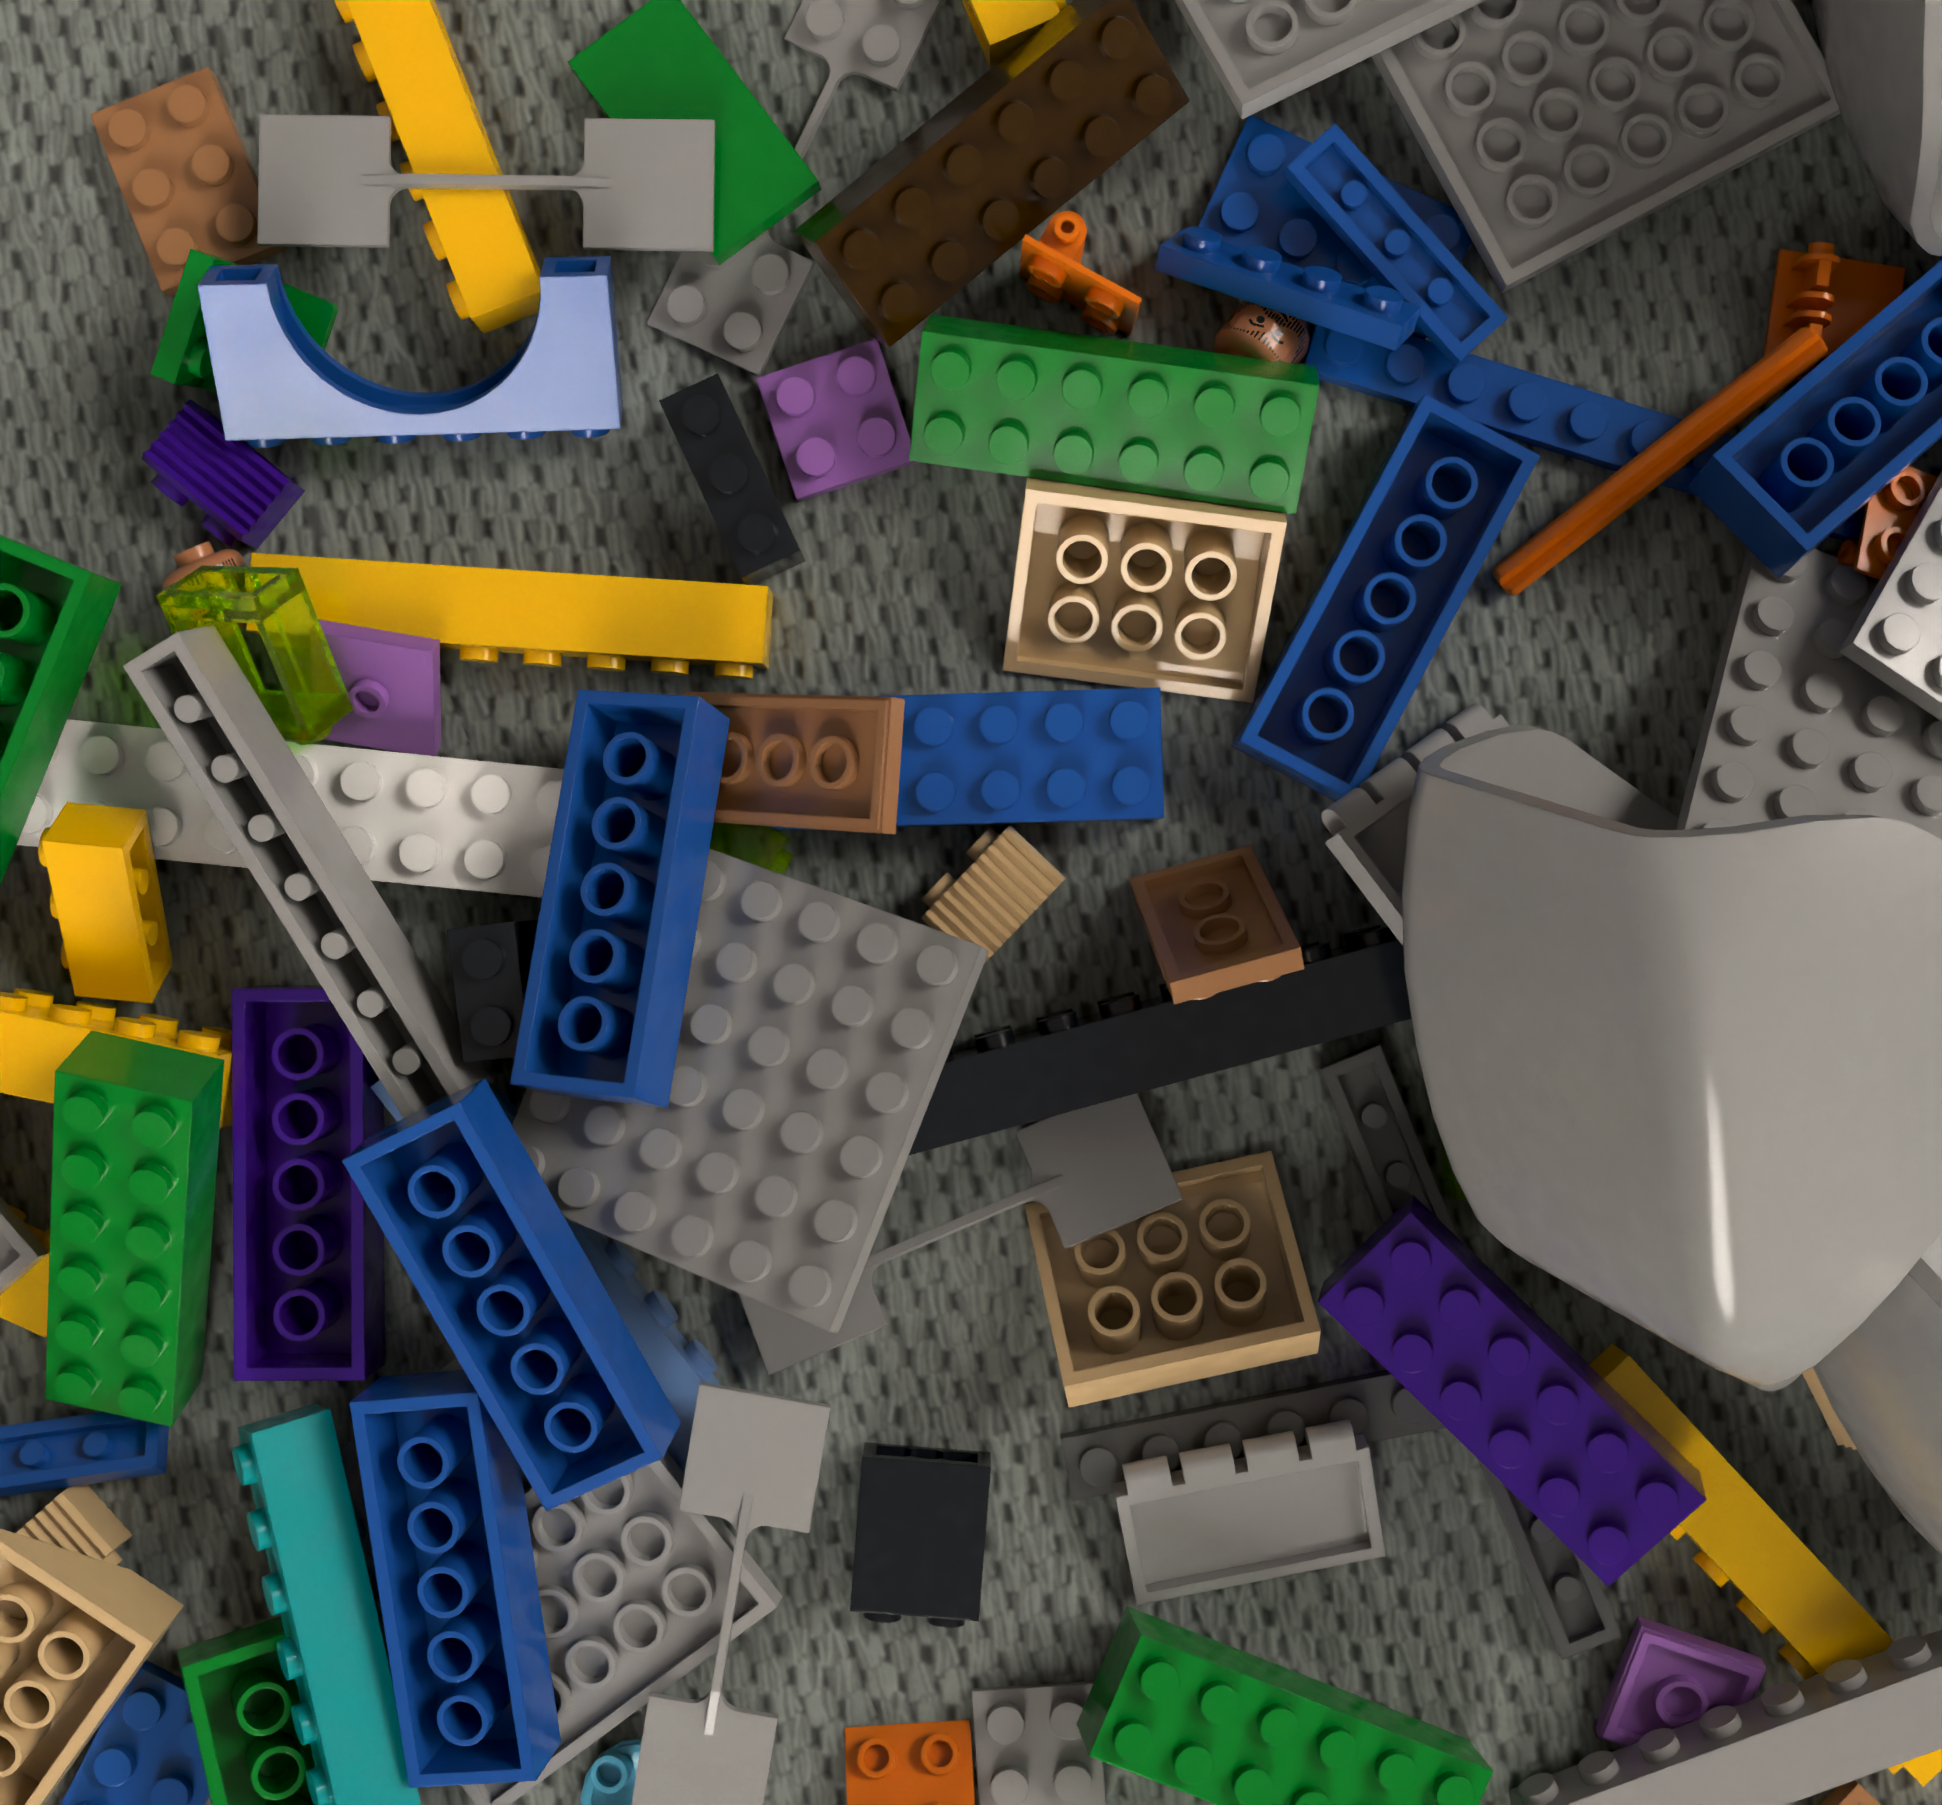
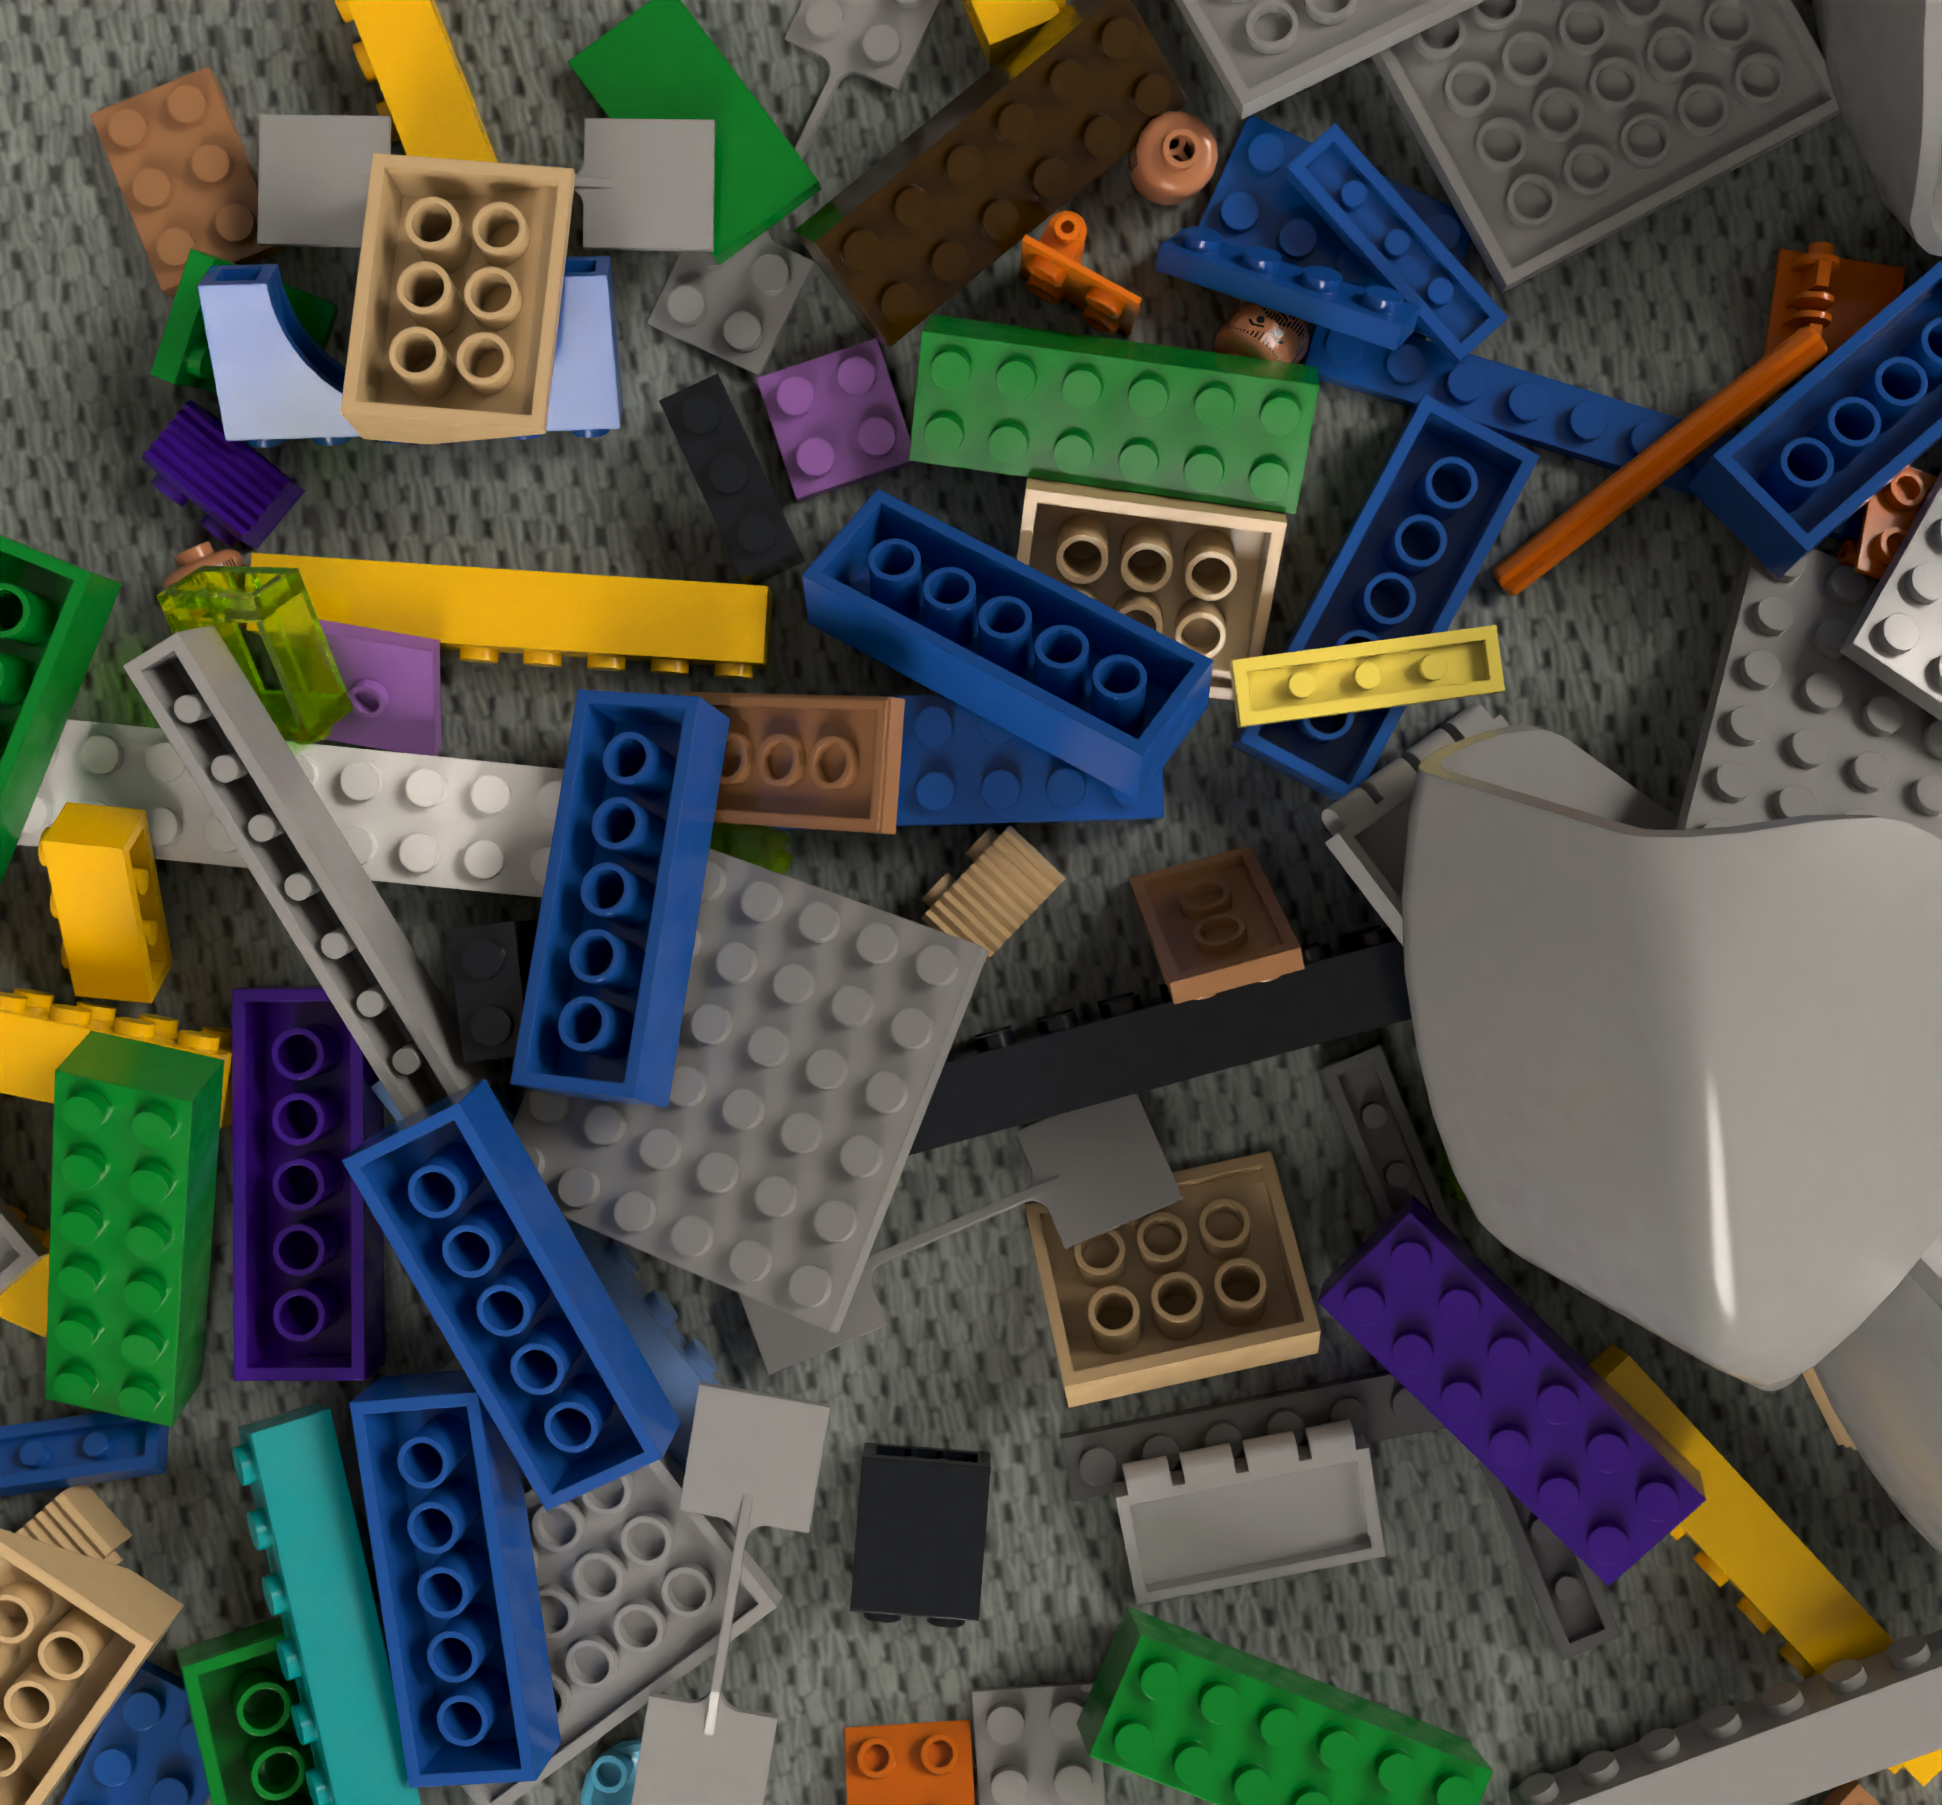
medium lavender plate [1595,1616,1766,1747] -> none
none -> tan slope [340,153,576,444]
none -> blue brick [802,489,1214,801]
none -> nougat head [1128,111,1218,206]
none -> light yellow plate [1229,625,1505,728]

